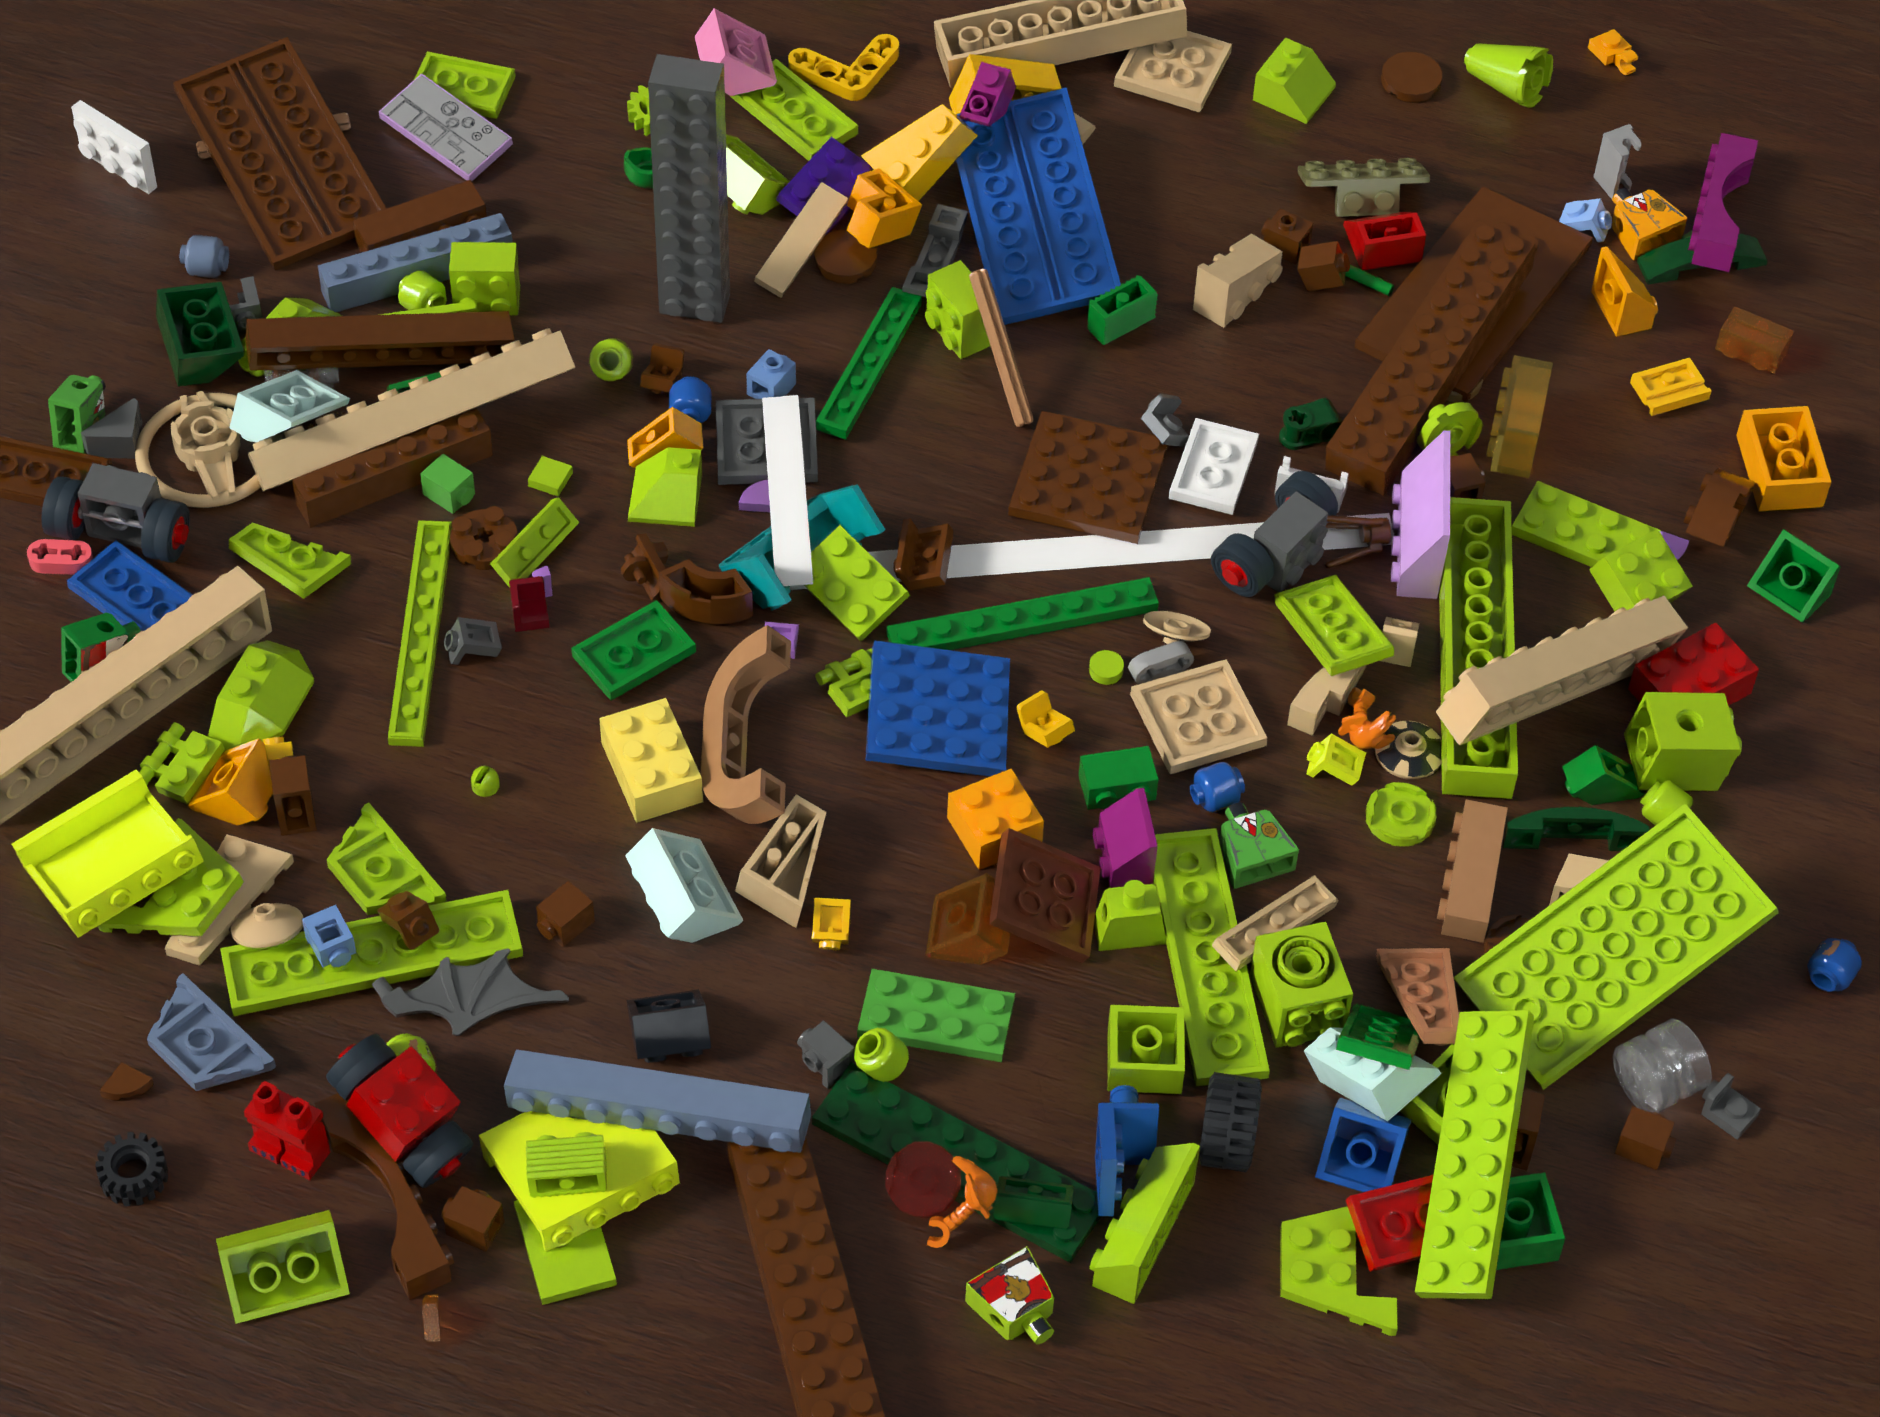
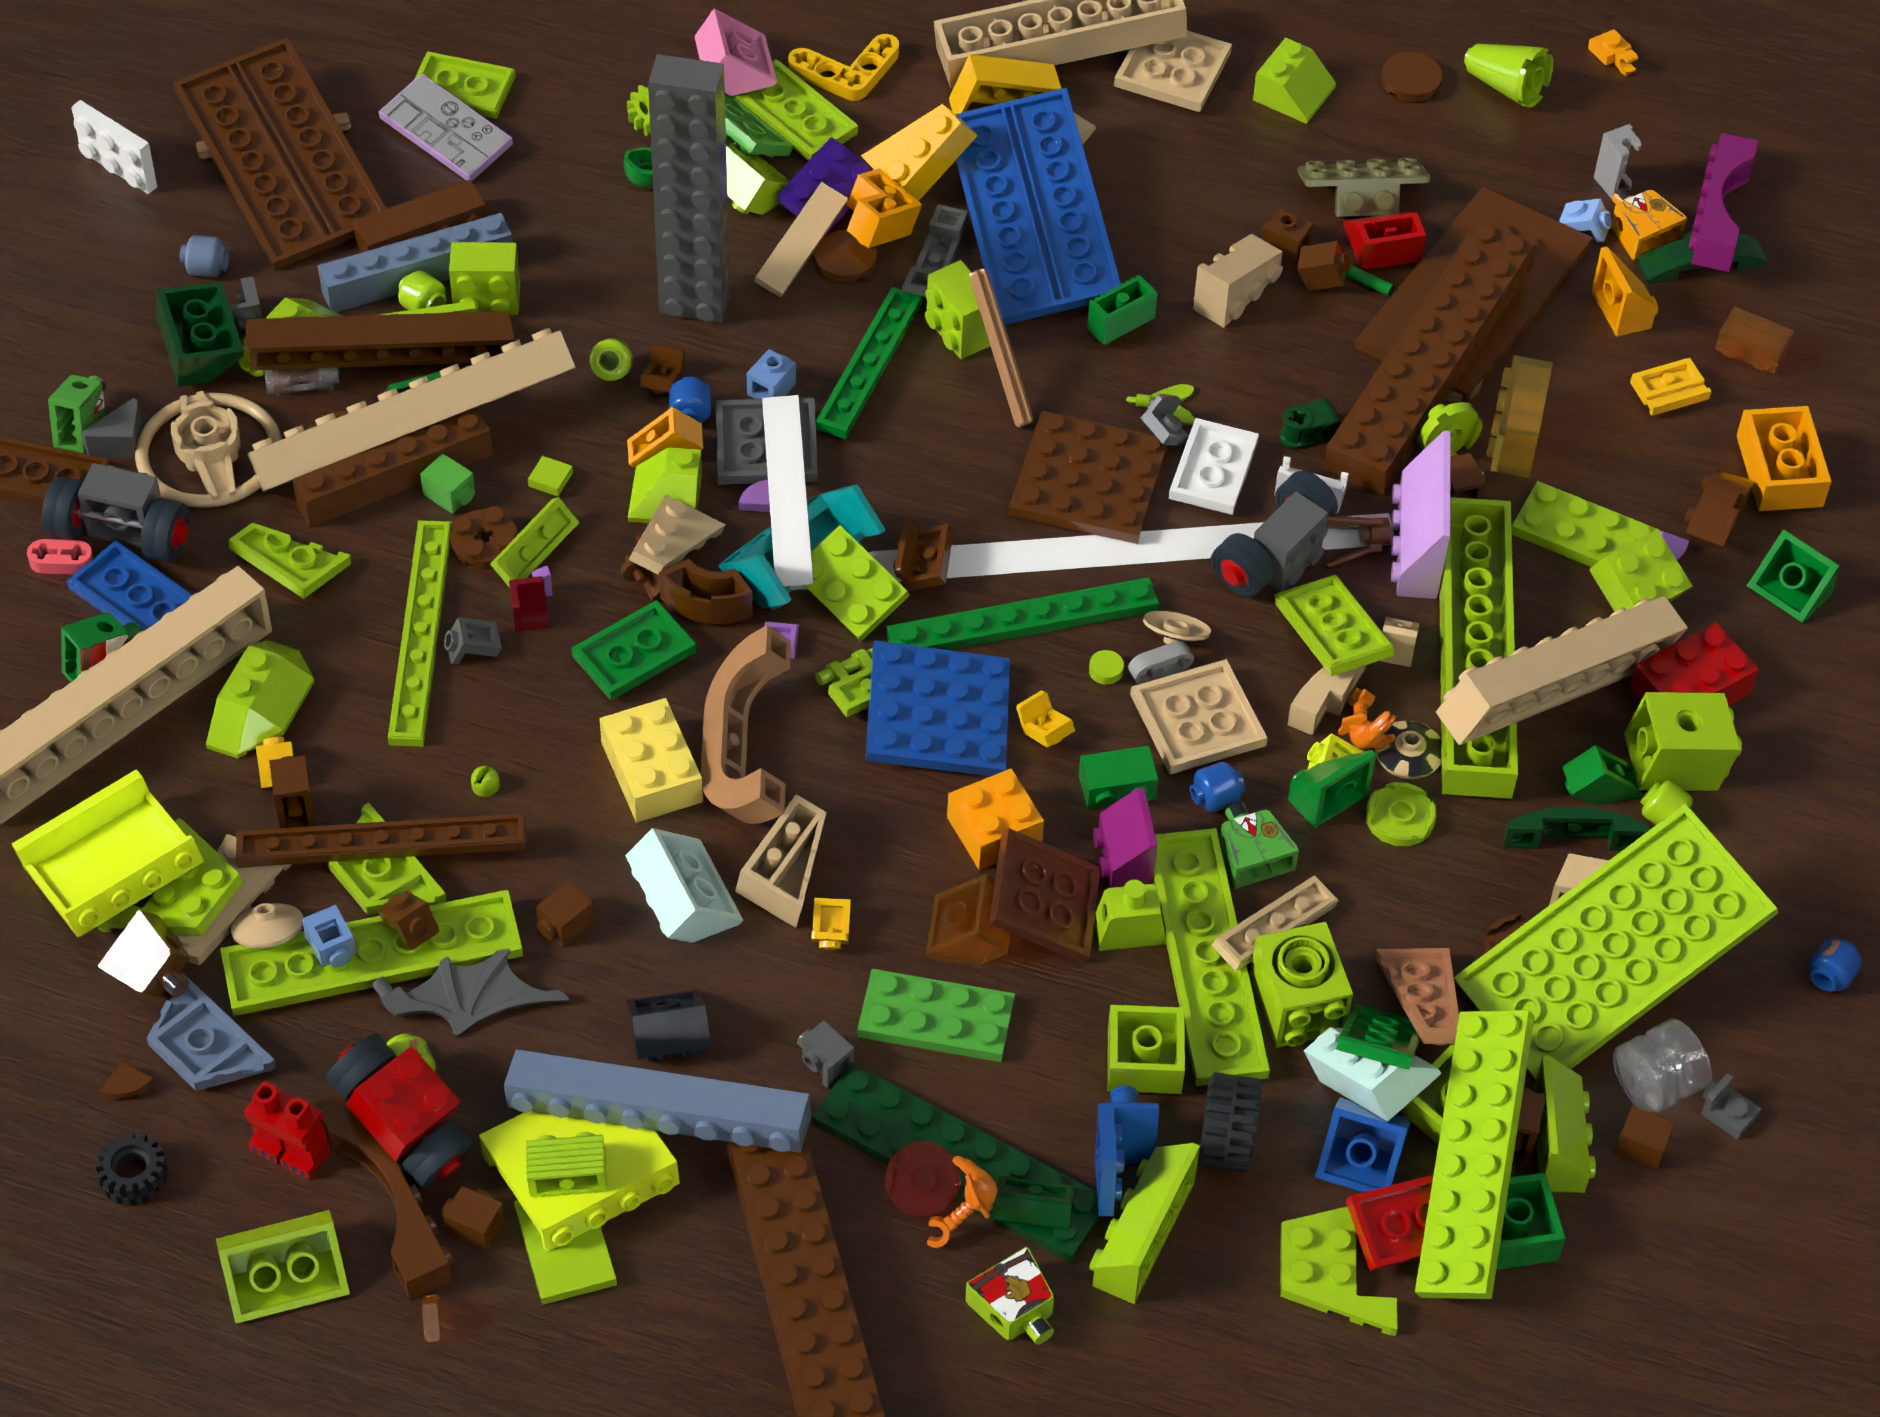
lime plate [139,722,225,804] -> none
light orange slope [188,739,273,826] -> none
light aqua slope [230,370,350,443] -> none
lime head [854,1027,909,1082] -> none
magenta slope [959,62,1016,127] -> none
medium nougat brick [1437,799,1508,943] -> none
none -> torso [98,910,189,998]
none -> reddish brown tile [236,813,527,868]
none -> tan wing [629,494,726,575]
none -> bright green plate [725,95,794,158]
none -> lime piece [1126,384,1195,425]
none -> green slope [1288,750,1377,828]
none -> lime slope [1533,1056,1596,1193]

